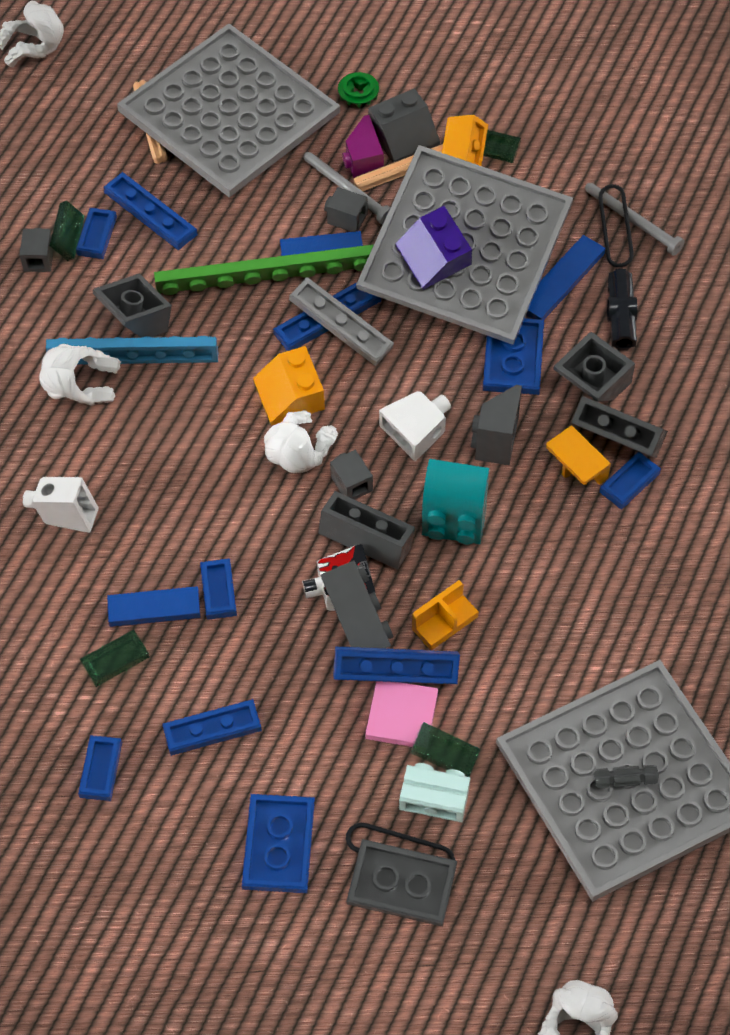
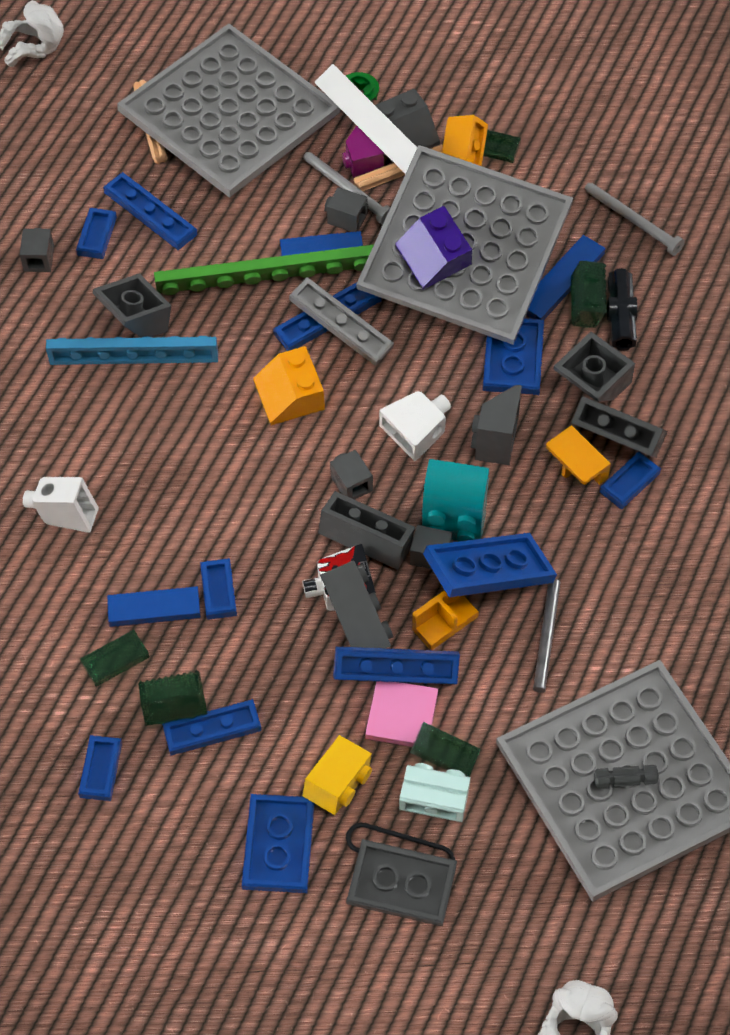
white hair [39,344,121,406] -> none
clear green tile [49,200,85,261] -> none
white hair [264,410,338,473] -> none
black piece [598,184,634,267] -> none
none -> clear green brick [138,670,208,726]
none -> yellow brick [303,735,372,815]
none -> white sticker [315,64,417,174]
none -> dark grey brick [410,525,452,569]
none -> blue plate [423,533,557,597]
none -> flat silver bar [533,579,561,693]
none -> clear green brick [571,261,607,328]

